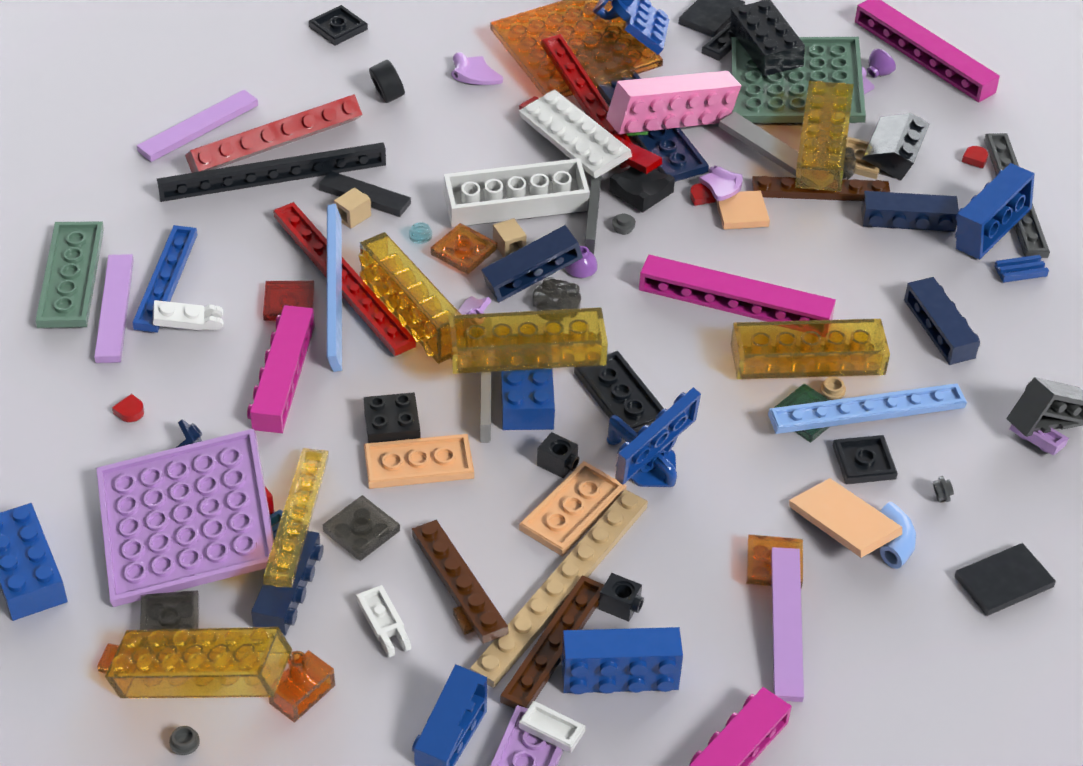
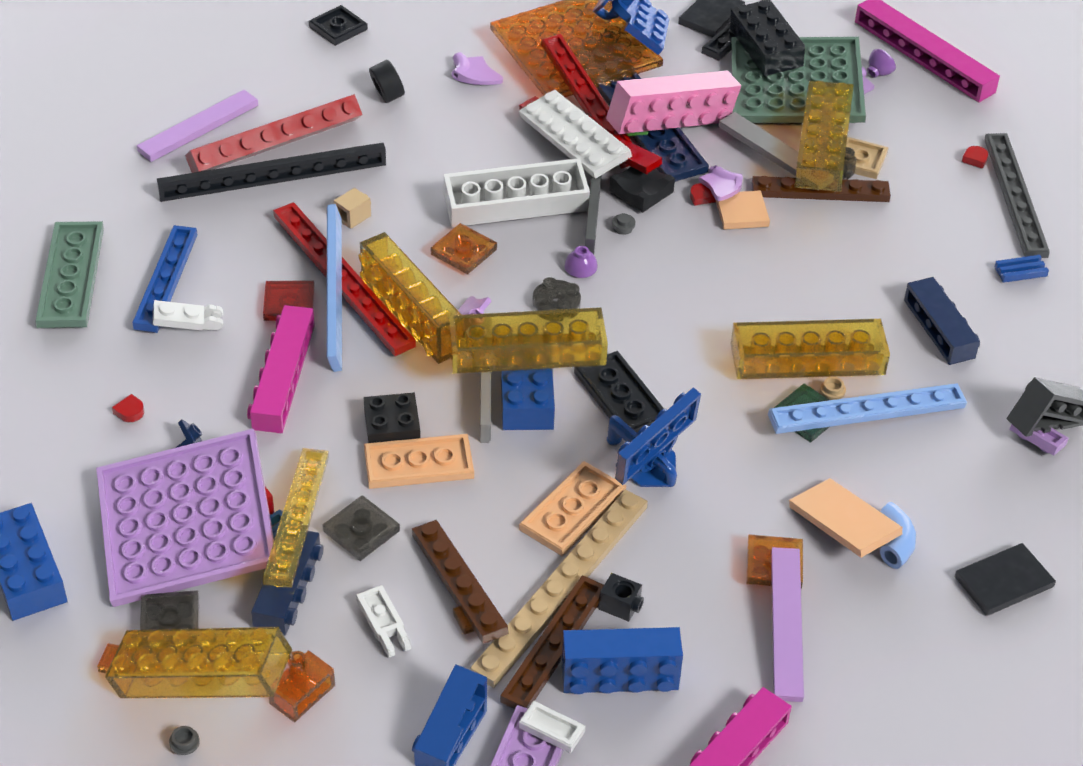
lavender tile [94,254,134,363] -> none
black tile [319,171,411,217] -> none
clear light blue plate [409,222,432,244] -> none
dark blue brick [481,225,583,302] -> none
tan brick [493,218,527,258] -> none
black brick [537,432,580,479] -> none
dark pink brick [639,254,836,336] -> none
black tile [832,435,898,484] -> none
dark blue brick [861,191,959,232] -> none
slope [862,113,930,180] -> none
dark grey plate [933,476,954,502] -> none
blue brick [955,163,1035,260] -> none

